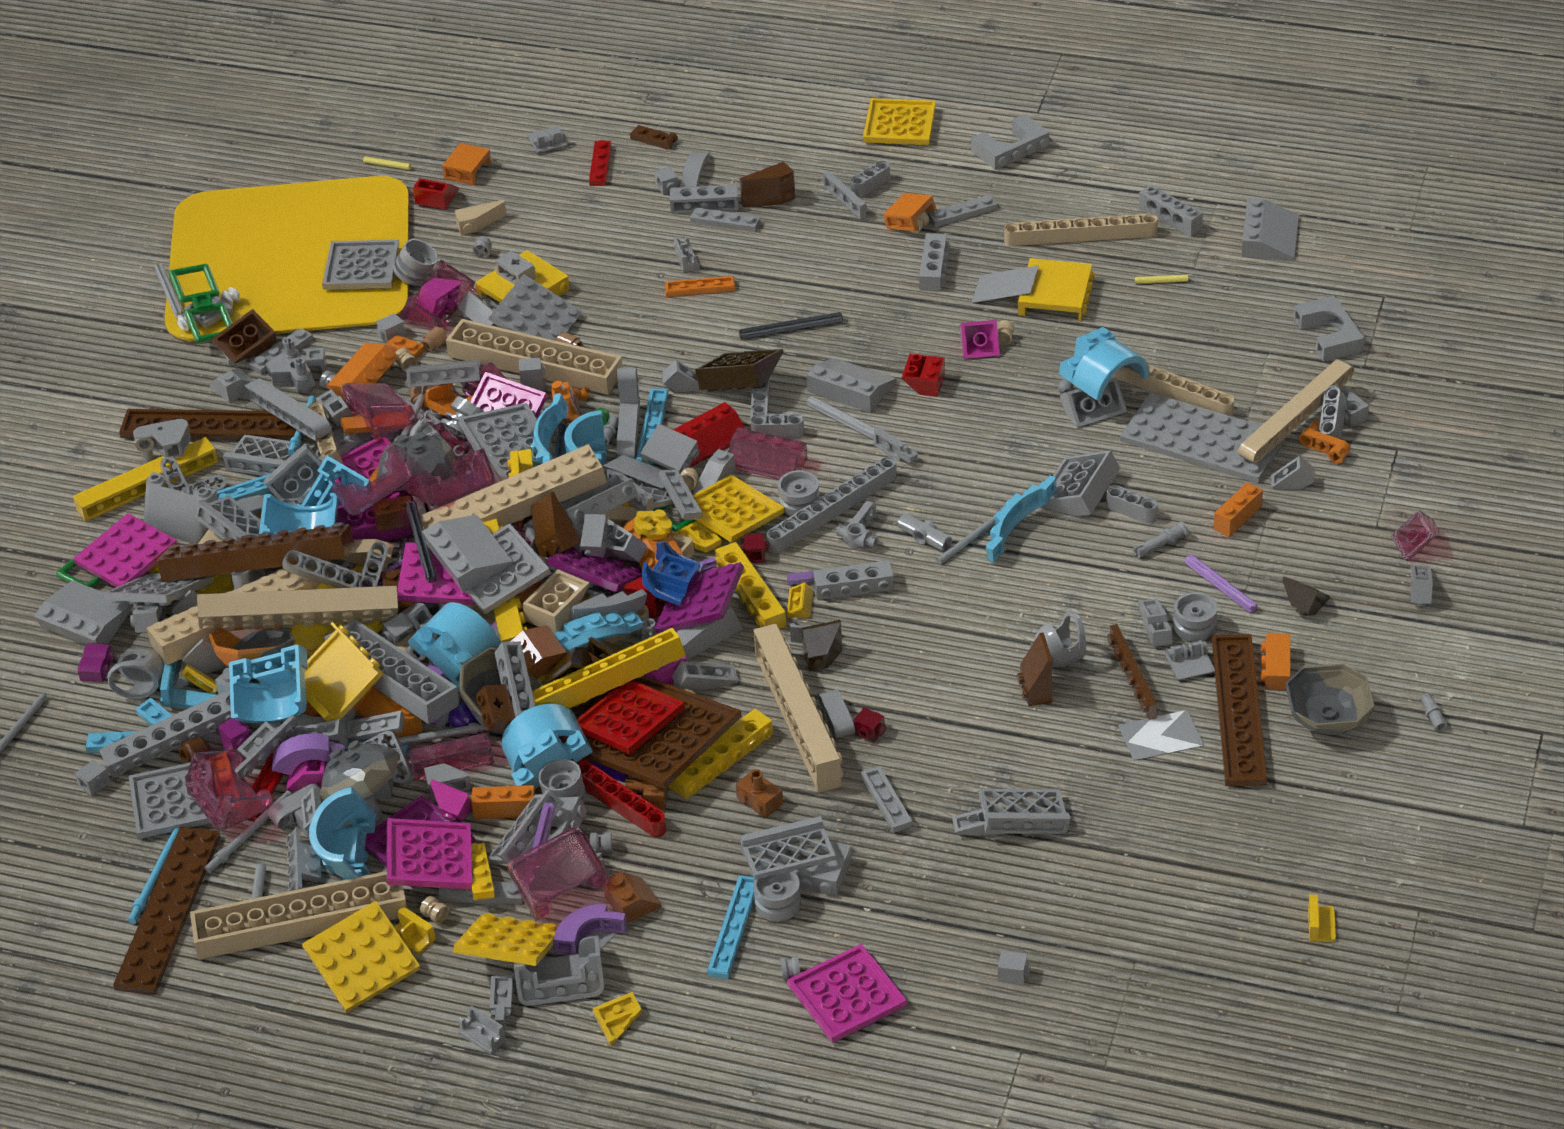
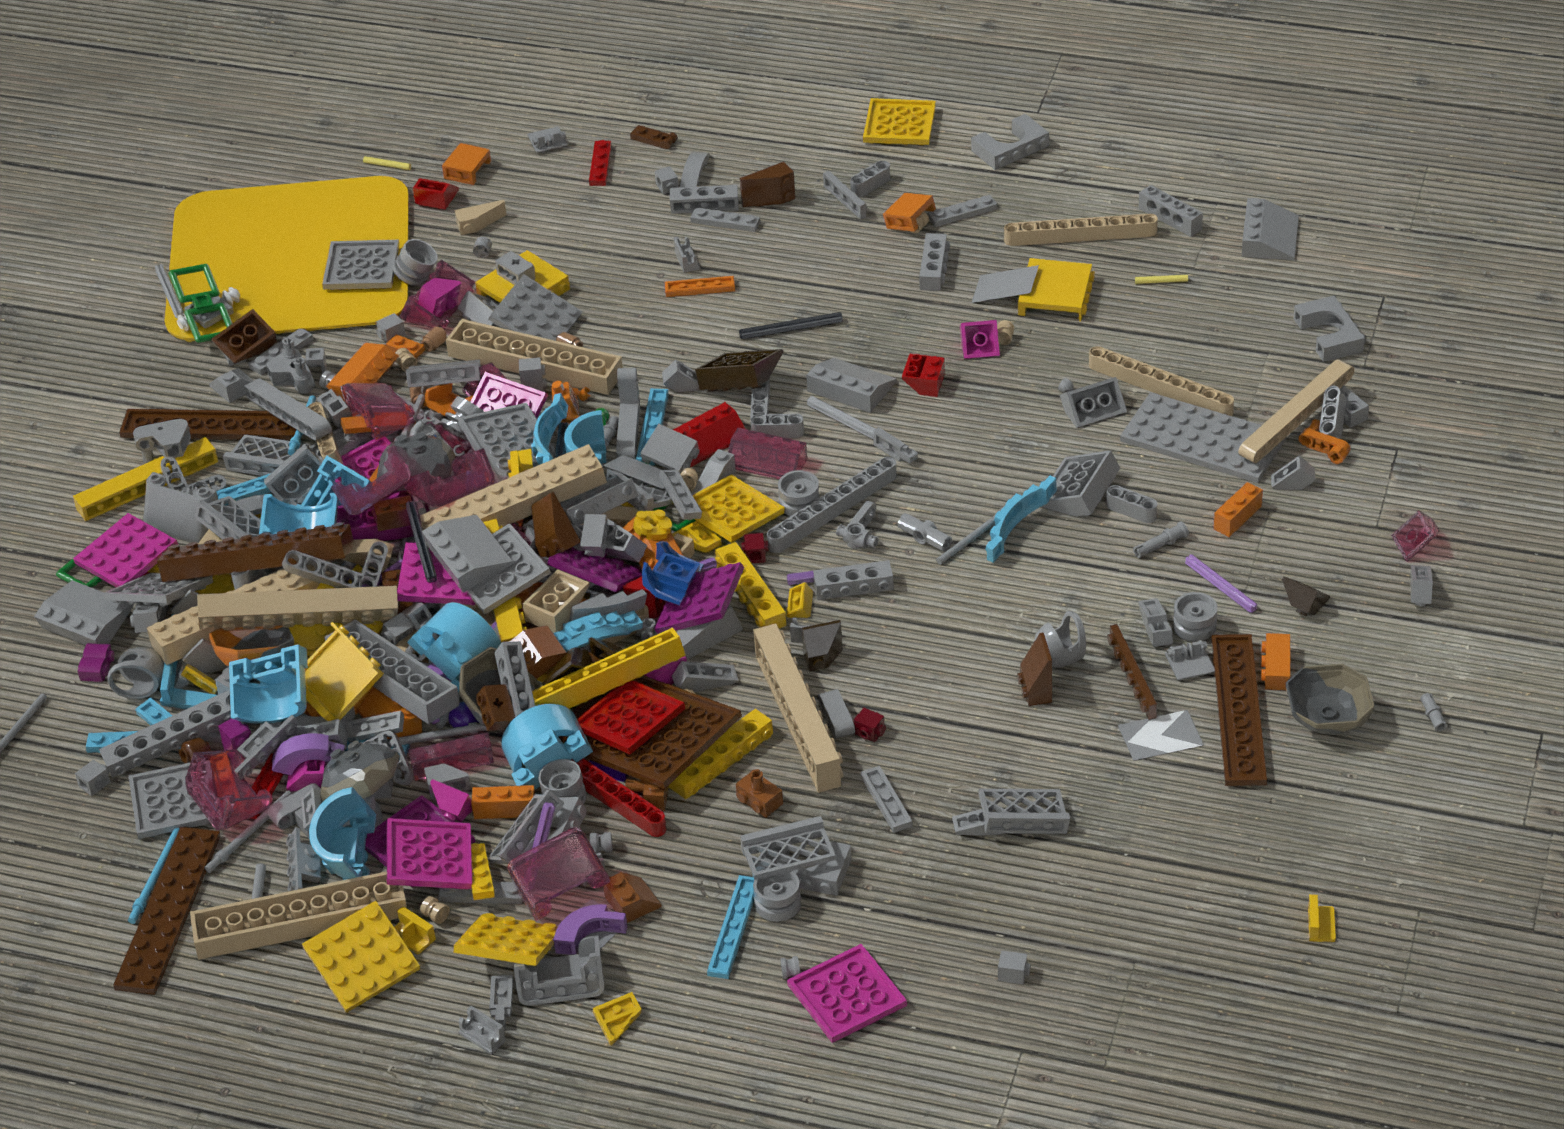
medium azure piece [1059,327,1149,400] -> none

